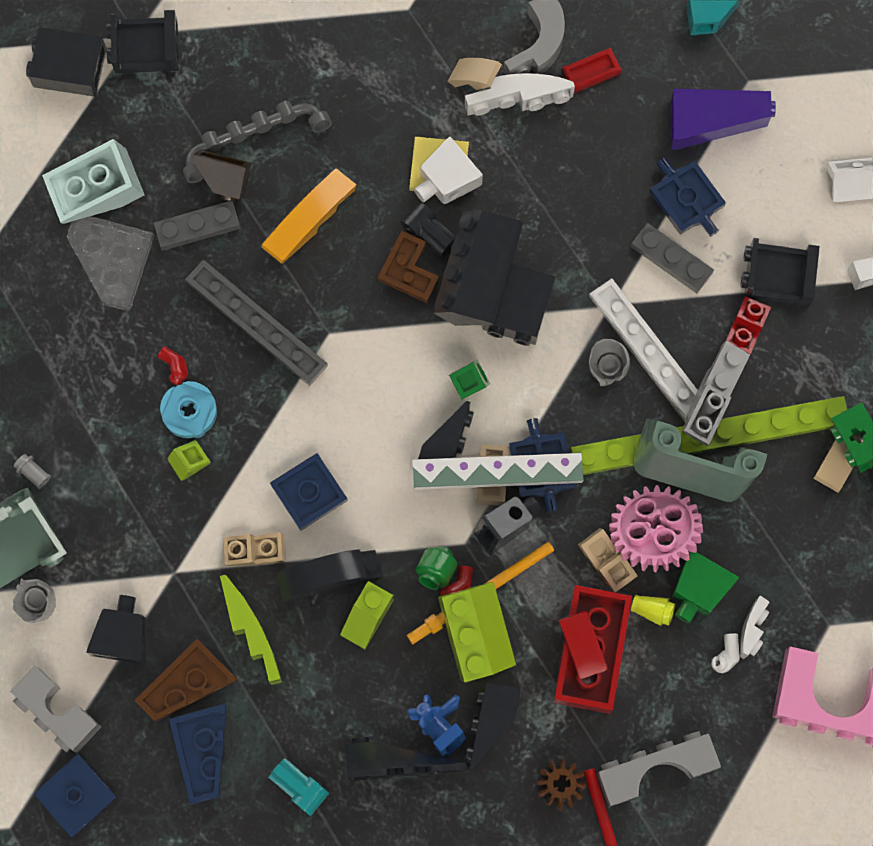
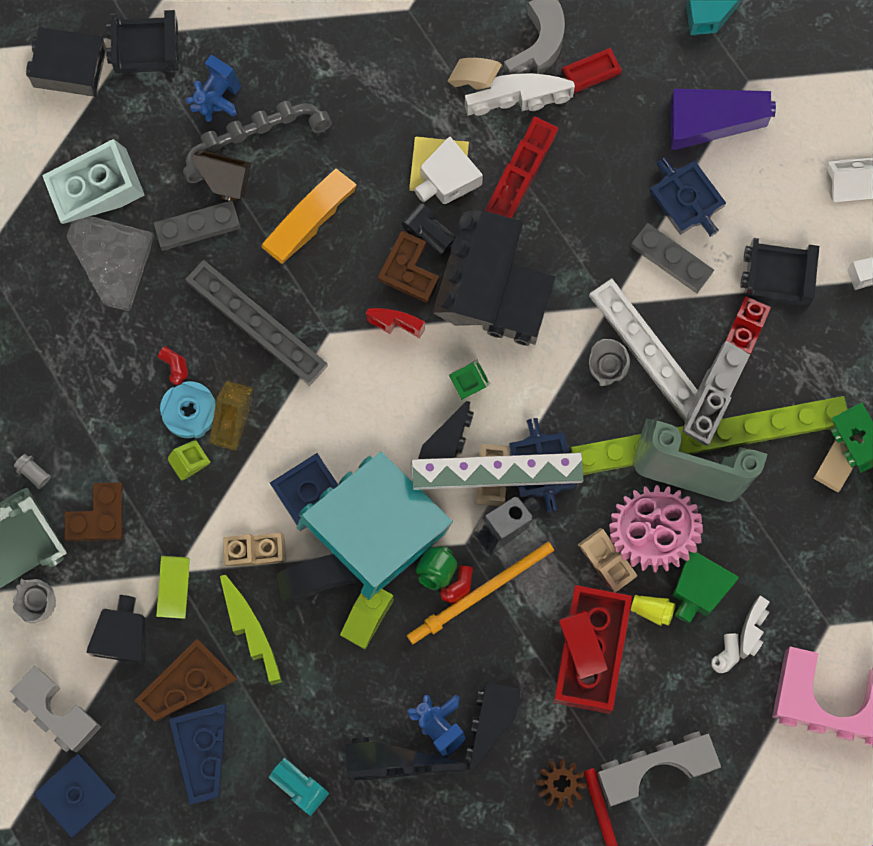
lime slope [438,582,516,682] -> none
none -> reddish brown plate [65,482,123,542]
none -> lime slope [156,556,190,618]
none -> blue piece [186,55,241,122]
none -> clear yellow slope [210,381,253,451]
none -> teal panel [297,451,453,600]
none -> red slope [366,308,425,339]
none -> red slope [485,116,559,218]

